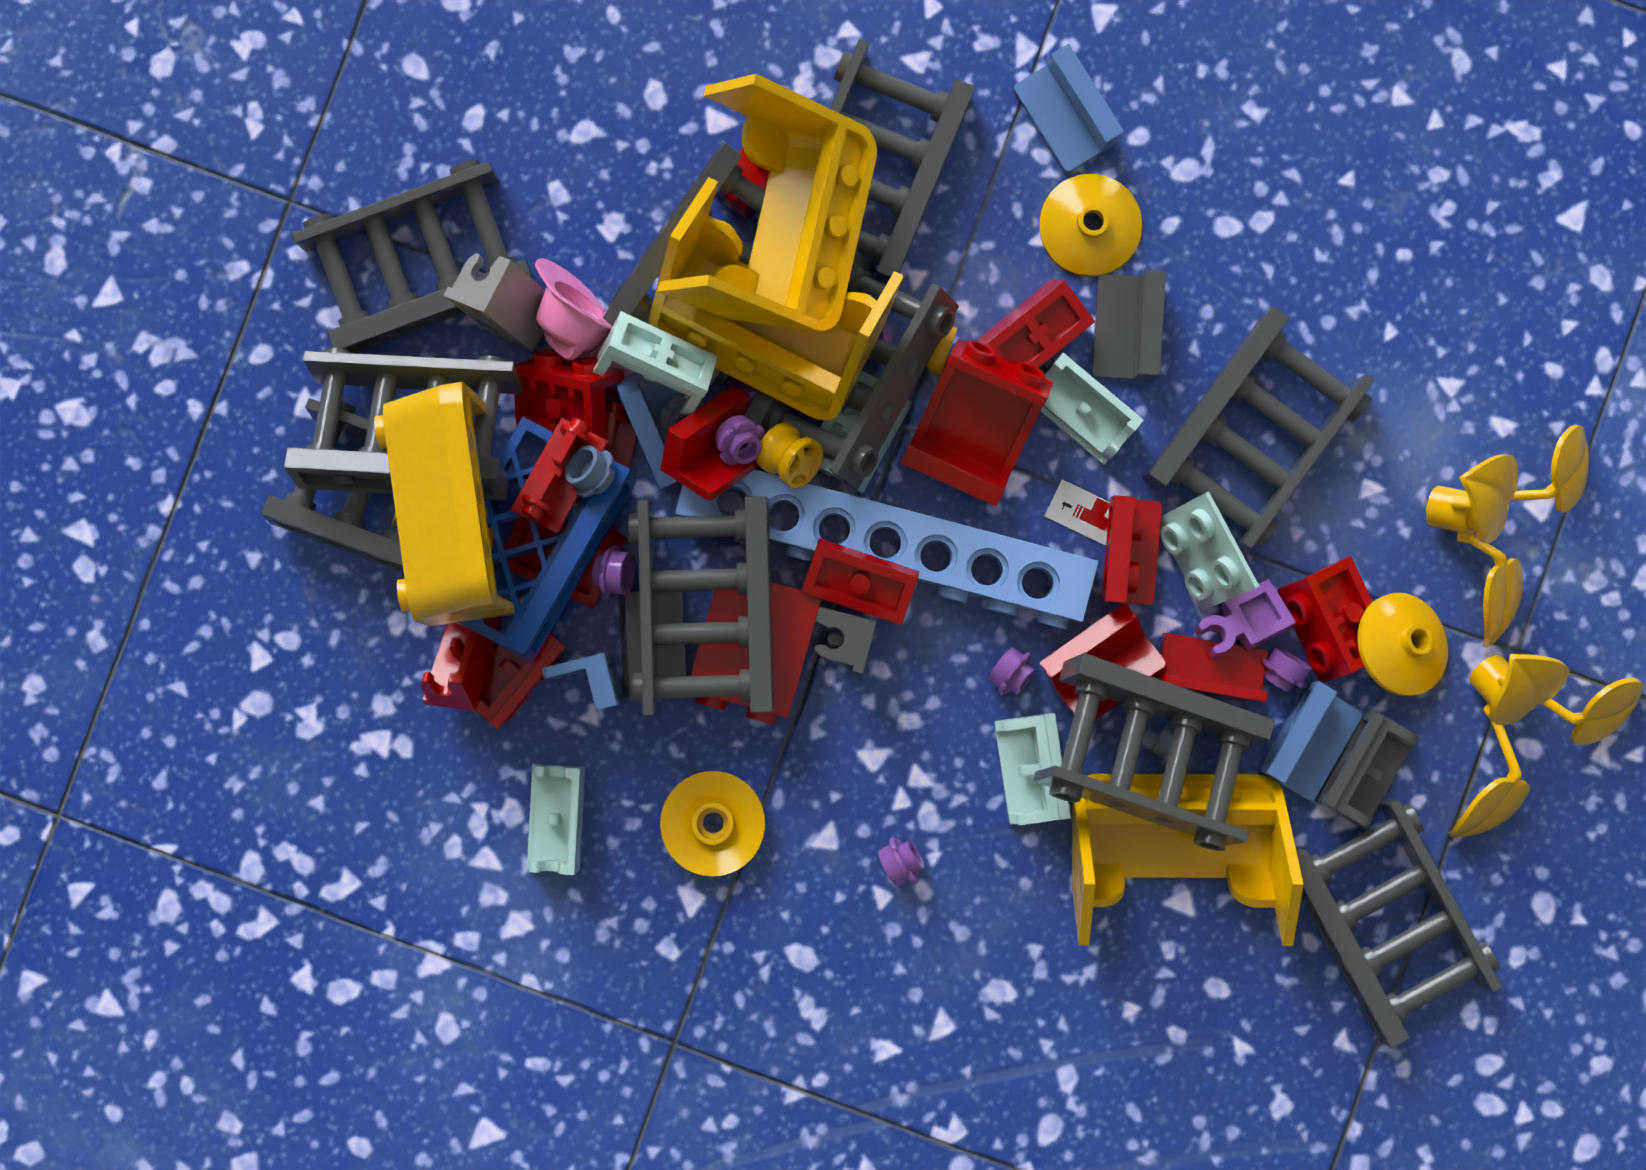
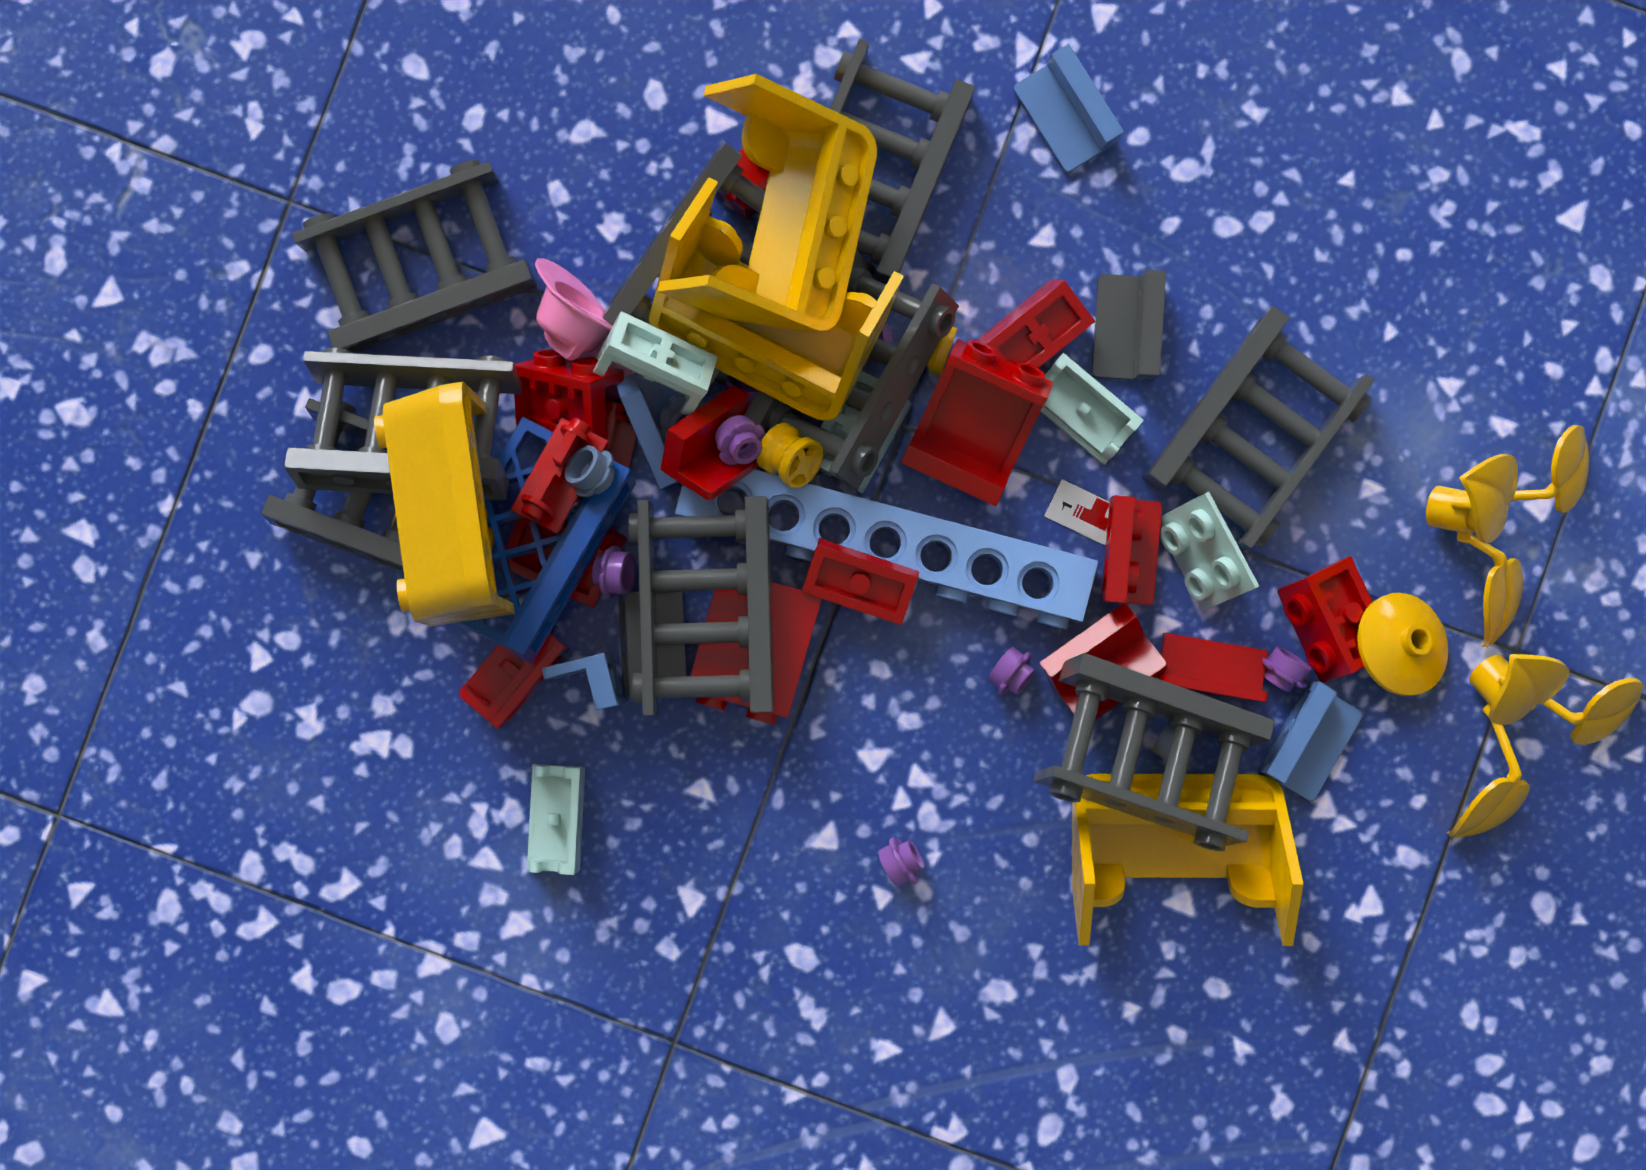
red hinge [420,616,503,711] -> none
light grey hinge [443,253,545,352] -> none
yellow dish [660,771,765,876] -> none
dark grey hinge [814,607,876,674] -> none
light aqua hinge [994,713,1071,825] -> none
yellow dish [1039,174,1142,277] -> none
medium lavender plate [1194,579,1296,660] -> none
dark grey fence [1296,798,1502,1048] -> none
dark grey hinge [1314,711,1419,830] -> none

